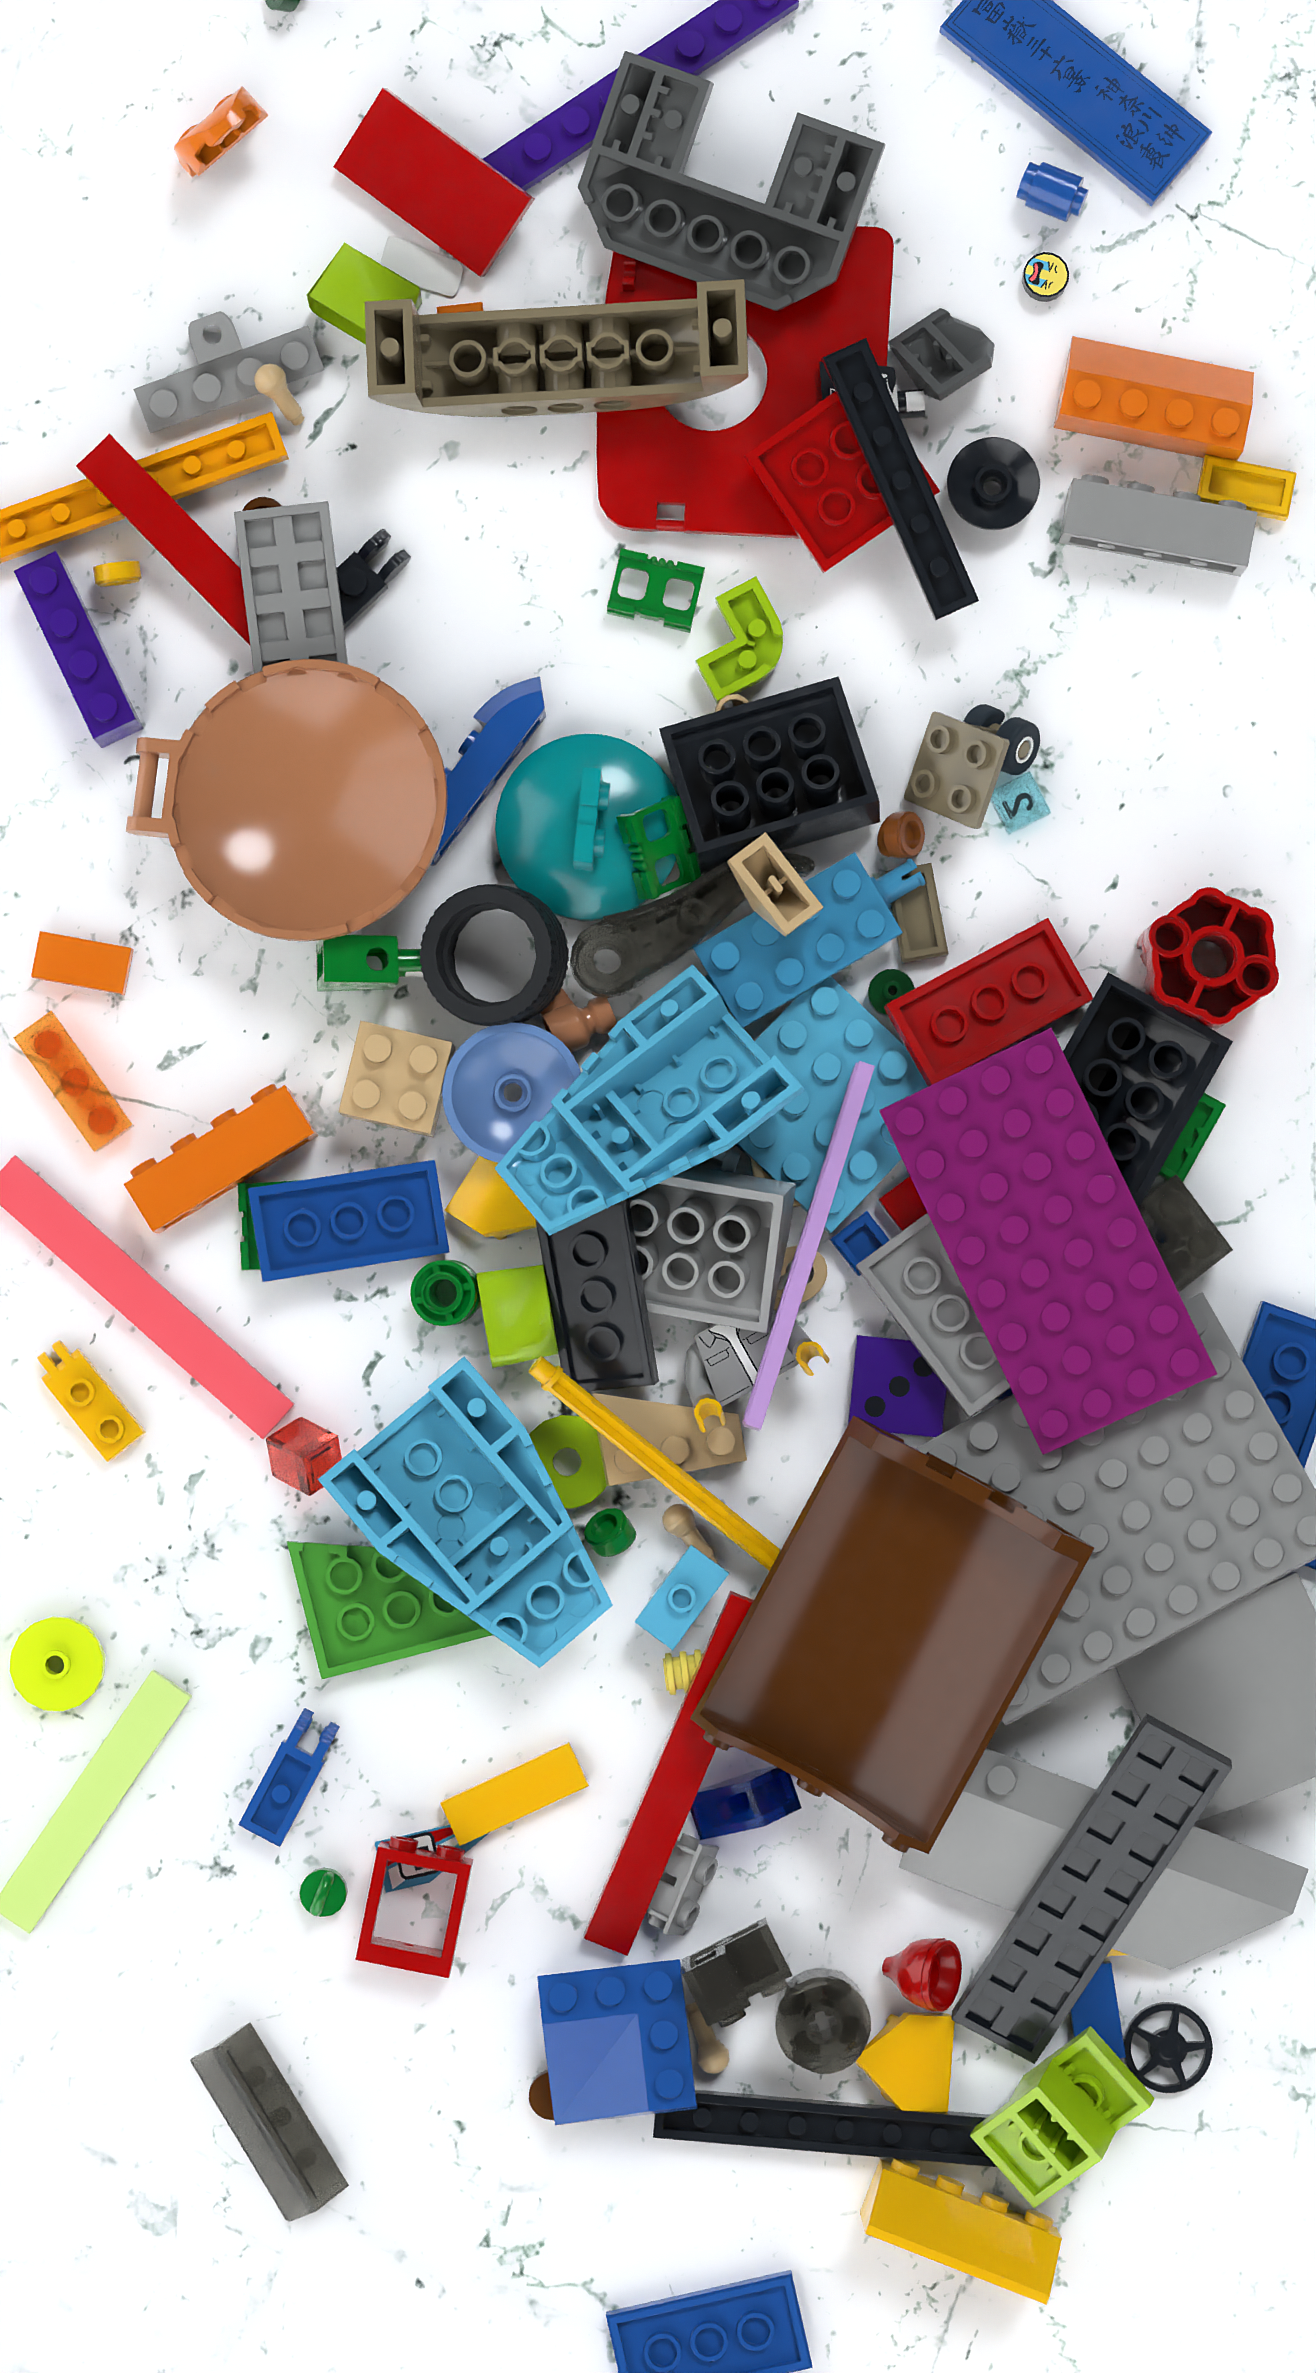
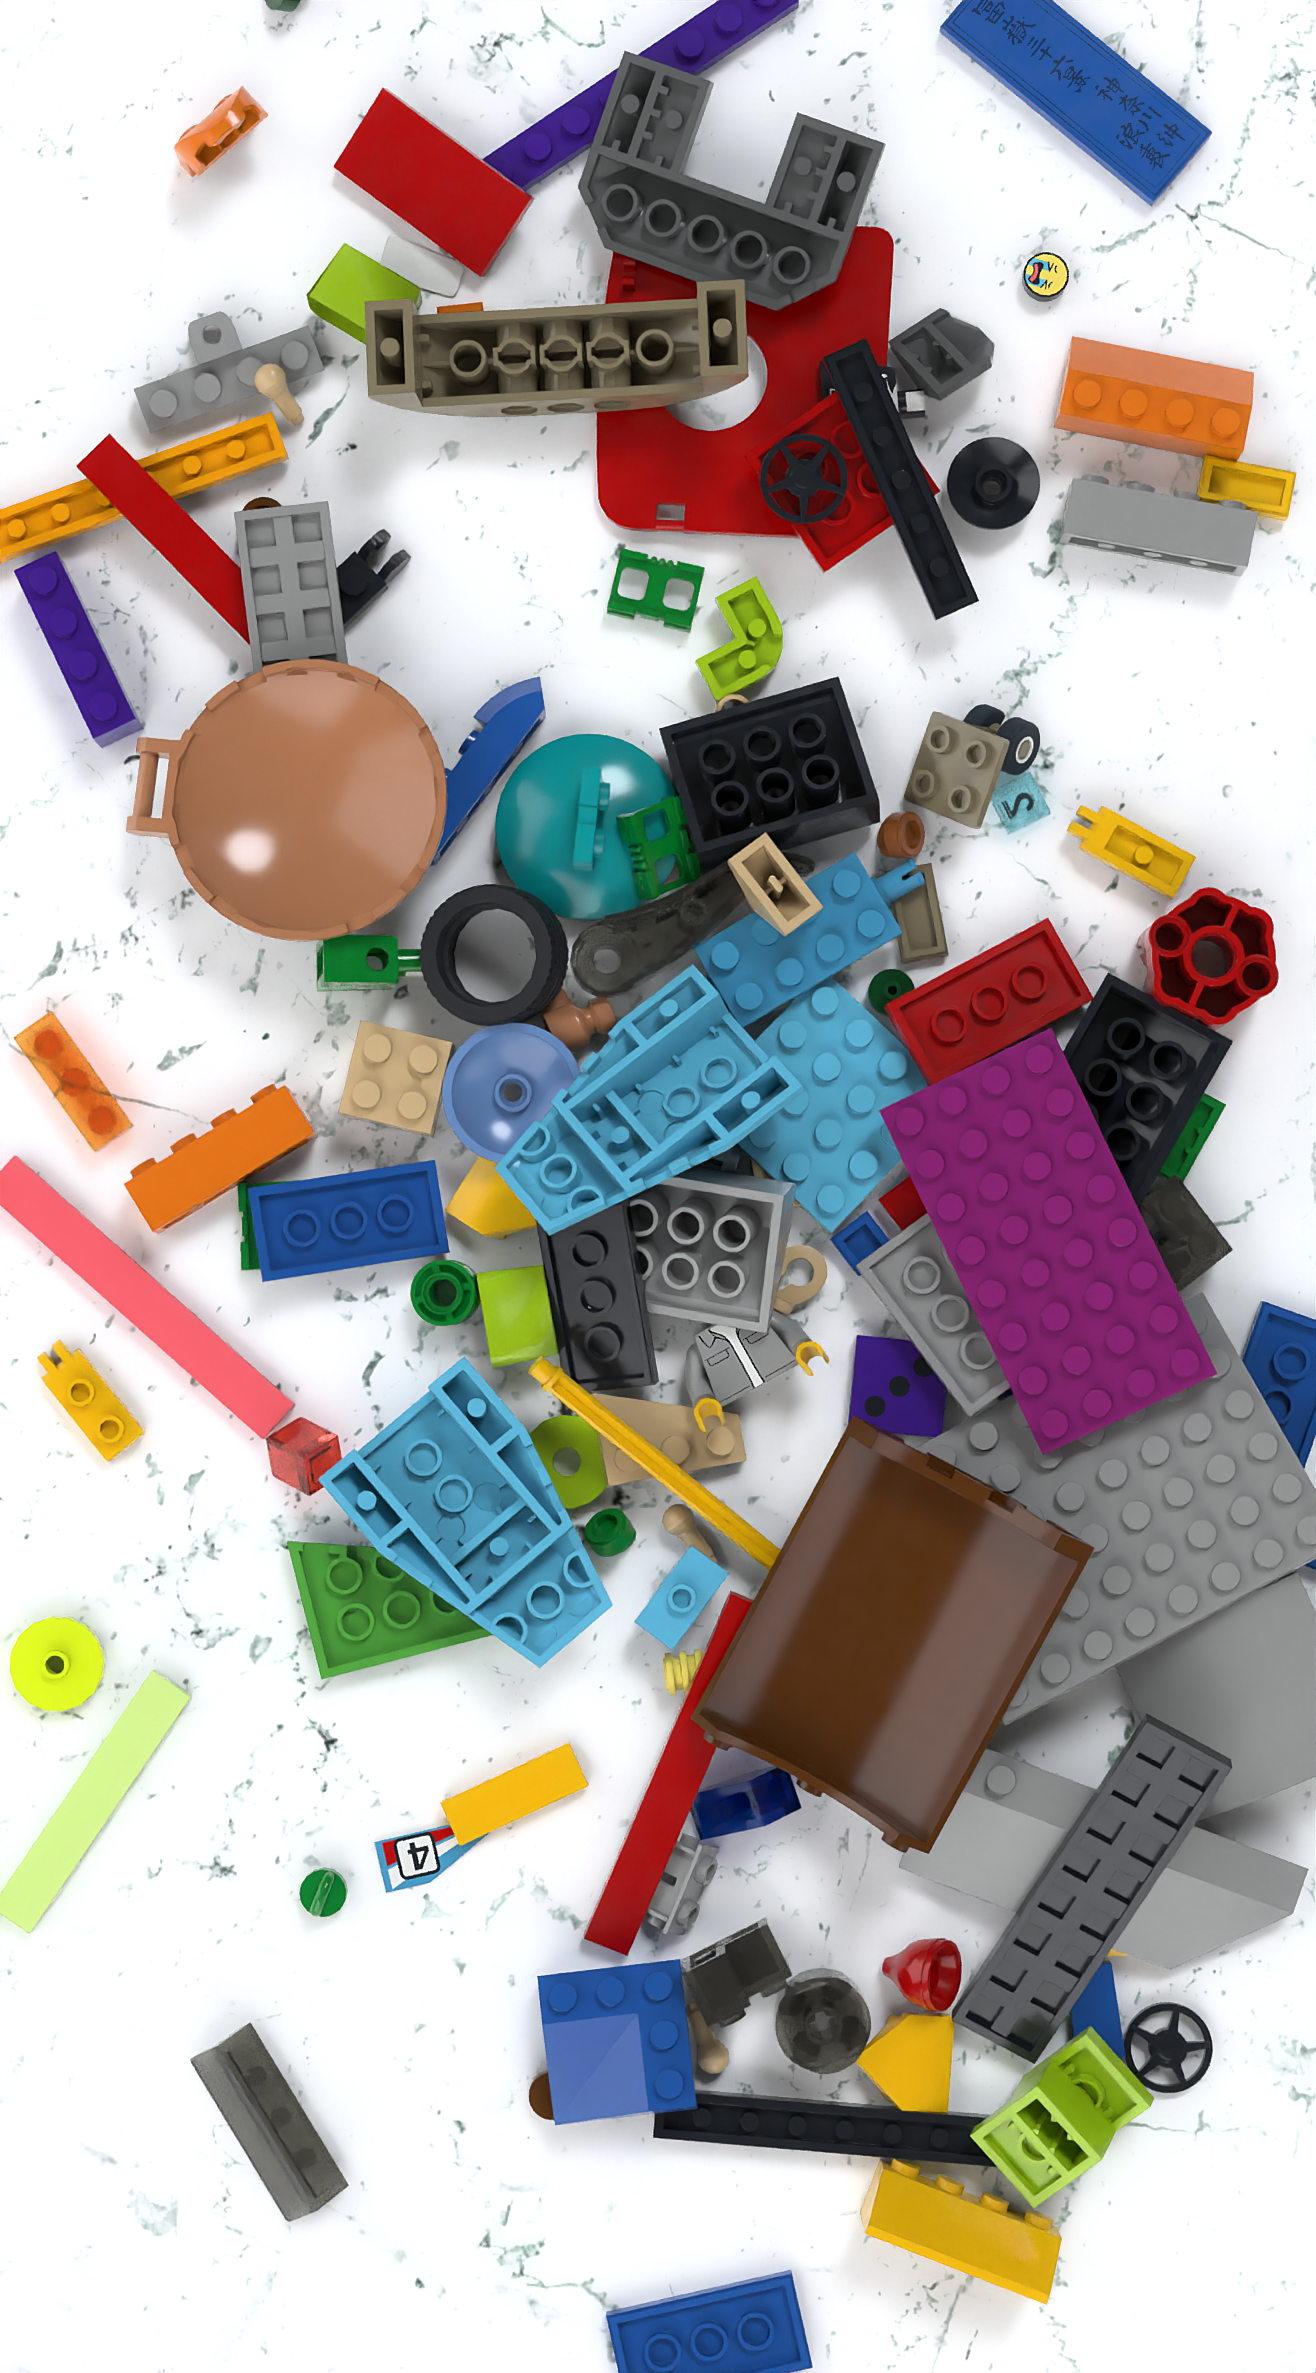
orange tile [31,931,134,995] -> none
yellow tile [93,561,142,587] -> none
blue hinge [238,1708,340,1847] -> none
red window [355,1836,474,1978] -> none
lavender tile [742,1061,875,1431] -> none
blue brick [1016,162,1089,222] -> none
none -> black wheel [759,434,848,524]
none -> yellow hinge [1067,805,1196,900]

